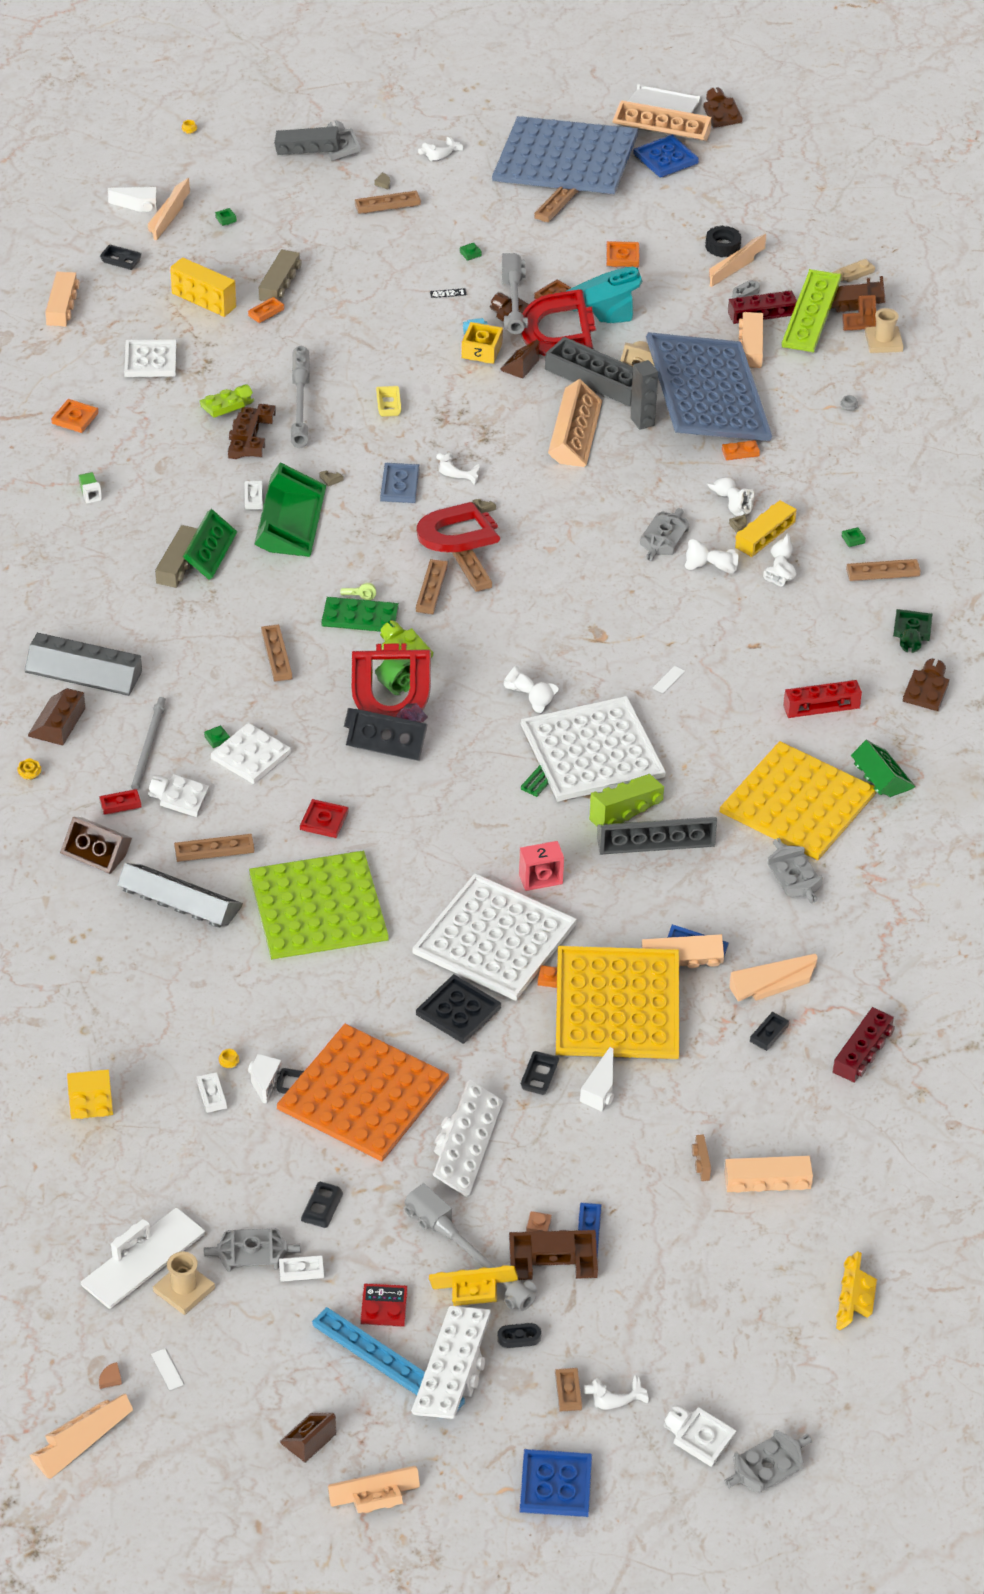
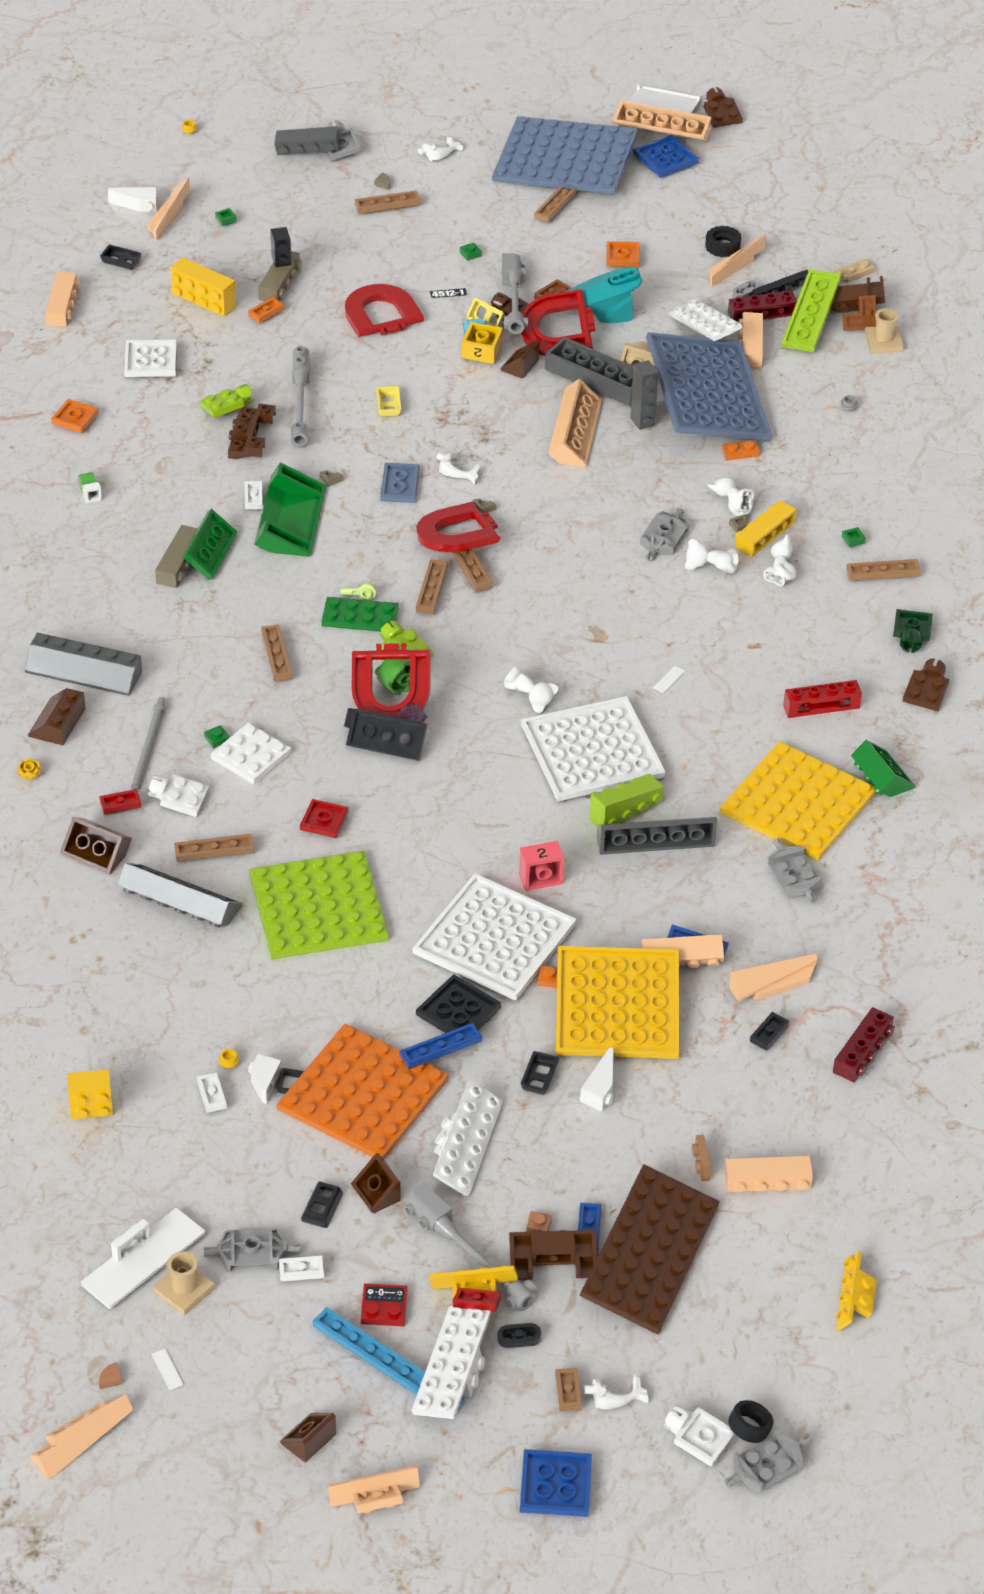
green tile [521,765,549,797] -> none
none -> black brick [270,227,291,267]
none -> red piece [345,284,424,337]
none -> reddish brown slope [351,1153,401,1213]
none -> blue tile [400,1023,482,1069]
none -> red plate [452,1287,501,1312]
none -> light yellow piece [466,298,505,327]
none -> reddish brown plate [579,1164,720,1335]
none -> white bracket [669,299,743,341]
none -> black tyre [728,1400,774,1443]
none -> black plate [749,269,808,296]

